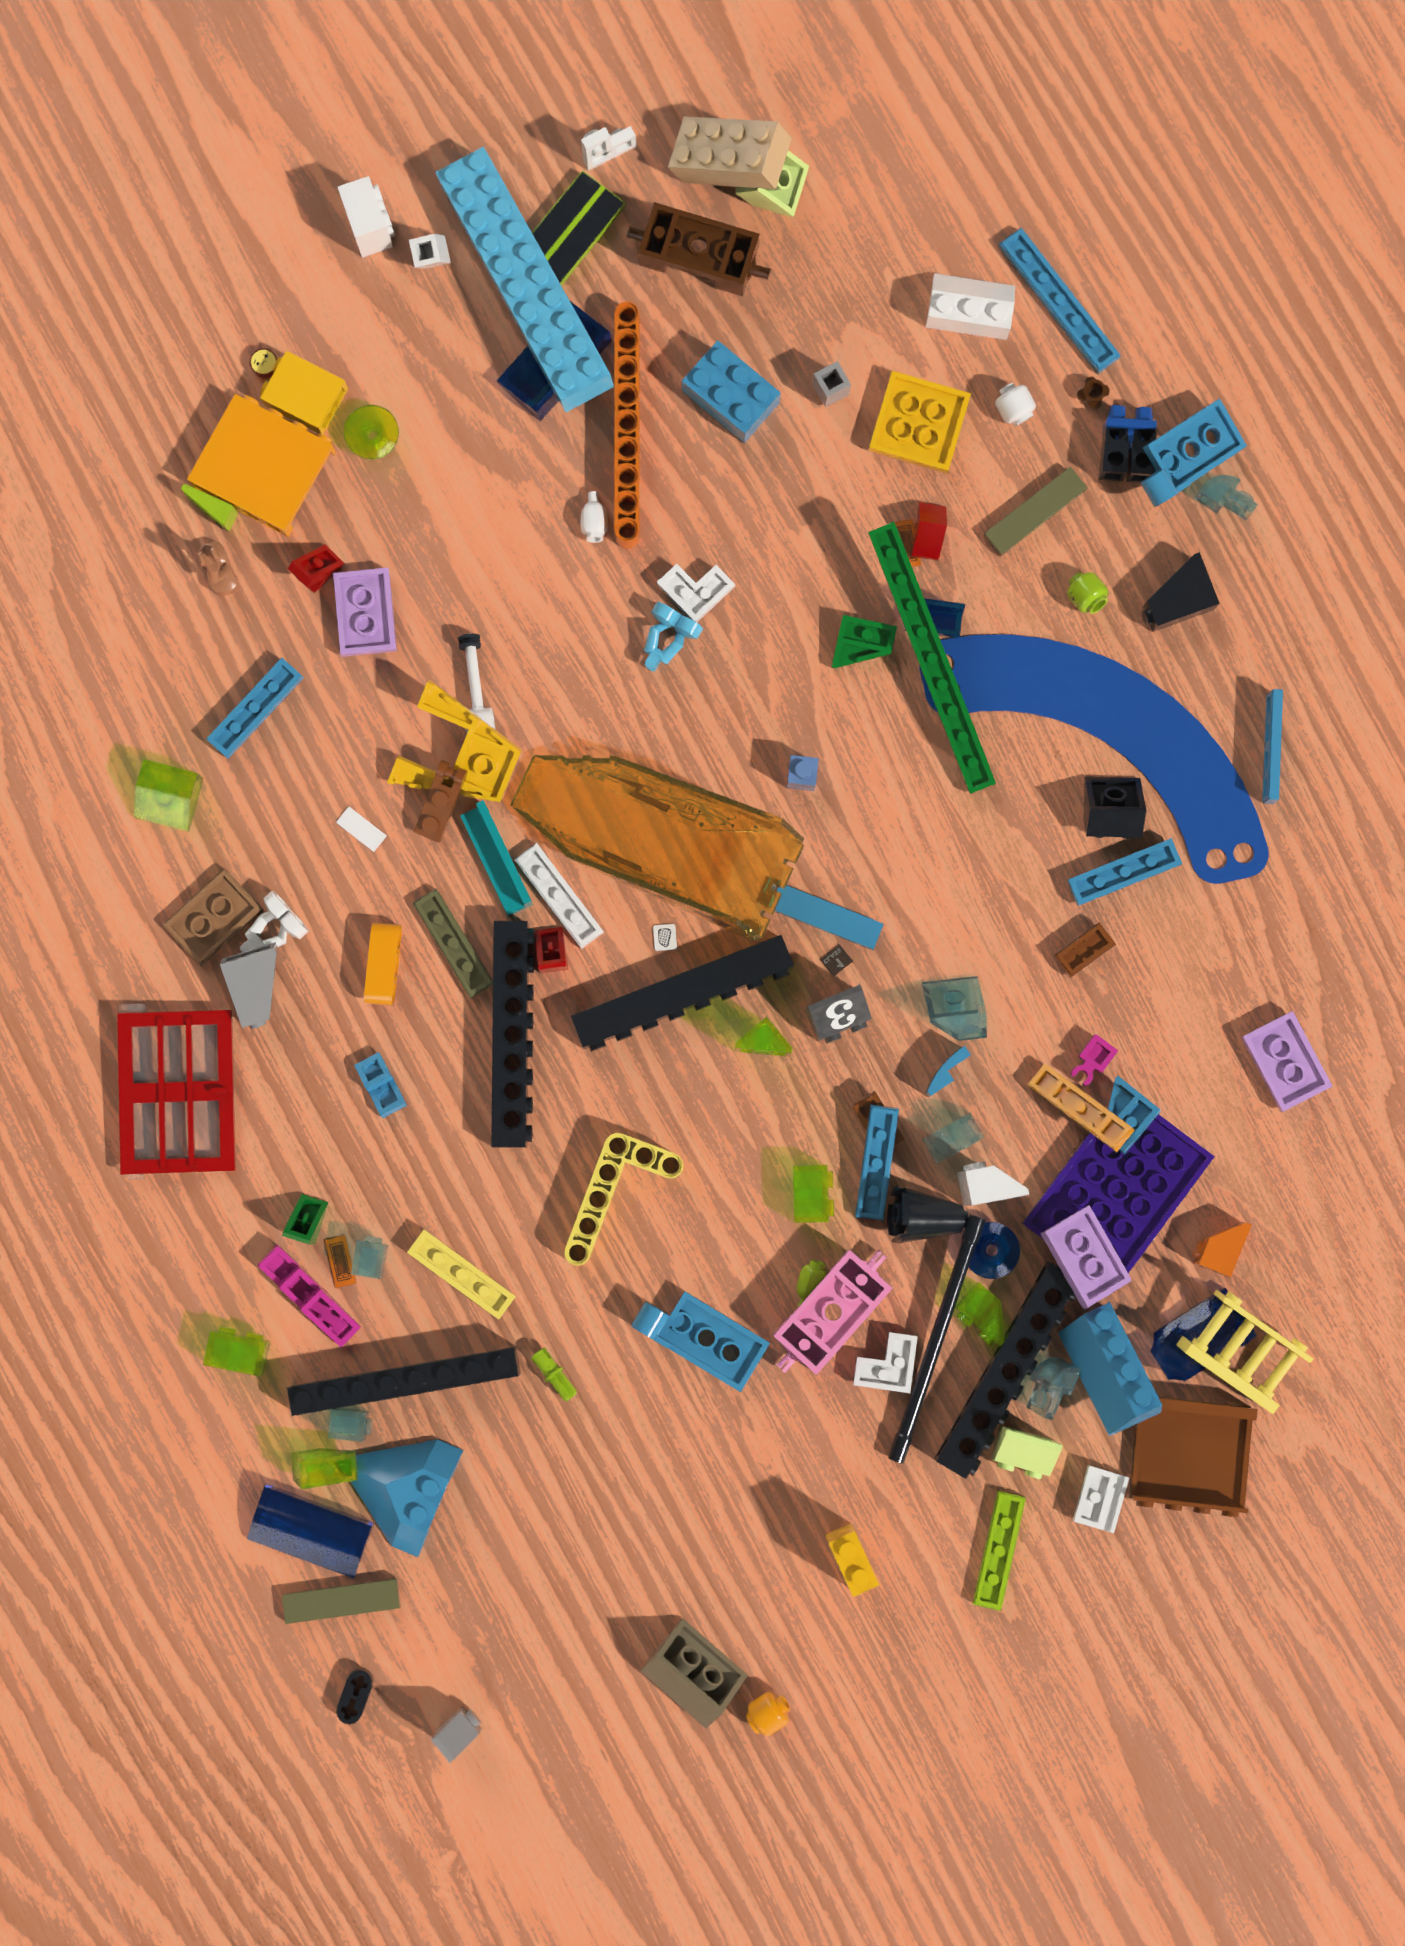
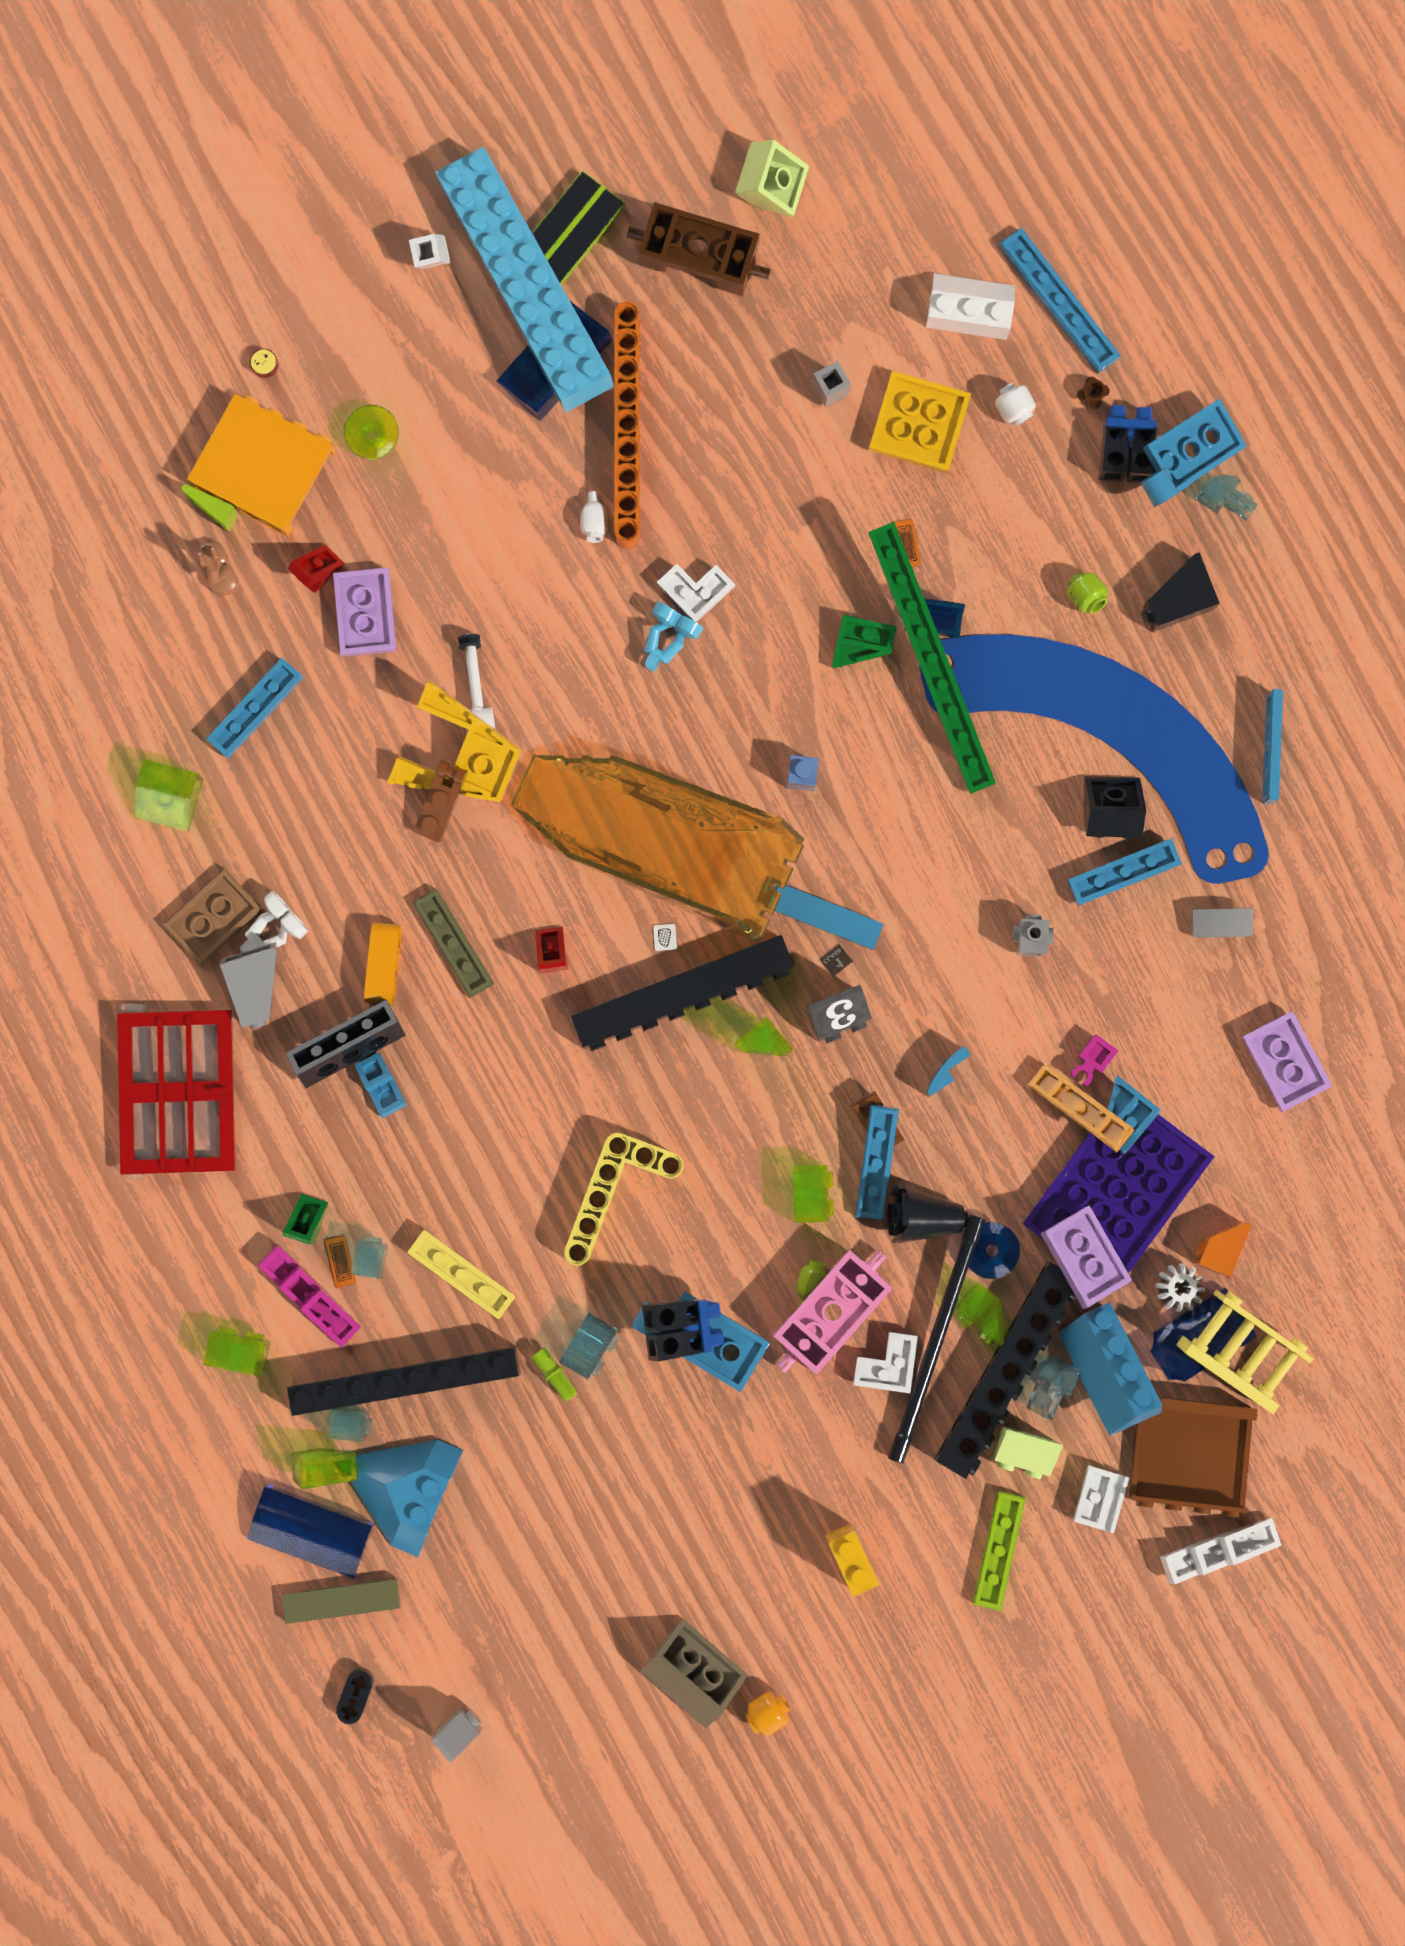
yellow brick [260,350,348,434] -> none
white sticker [336,807,387,852] -> none
white brick [338,176,395,258] -> none
teal fence [460,800,533,917] -> none
black brick [491,921,534,1148] -> none
white tile [514,843,604,949] -> none
white plate [581,126,636,171] -> none
tan brick [668,116,792,189] -> none
dark azure brick [682,340,781,443] -> none
red slope [911,502,947,561] -> none
clear light blue slope [922,976,987,1041] -> none
clear light blue brick [922,1113,984,1164] -> none
white slope [957,1161,1029,1206] -> none
olive tile [984,467,1088,557] -> none
dark orange plate [1053,922,1116,978] -> none
none -> black brick [286,1000,406,1088]
none -> clear light blue brick [559,1312,619,1380]
none -> black hips [642,1299,724,1362]
none -> light grey brick [1012,914,1054,957]
none -> white gear [1155,1263,1205,1312]
none -> white slope [1160,1518,1282,1585]
none -> light grey slope [1193,908,1253,938]

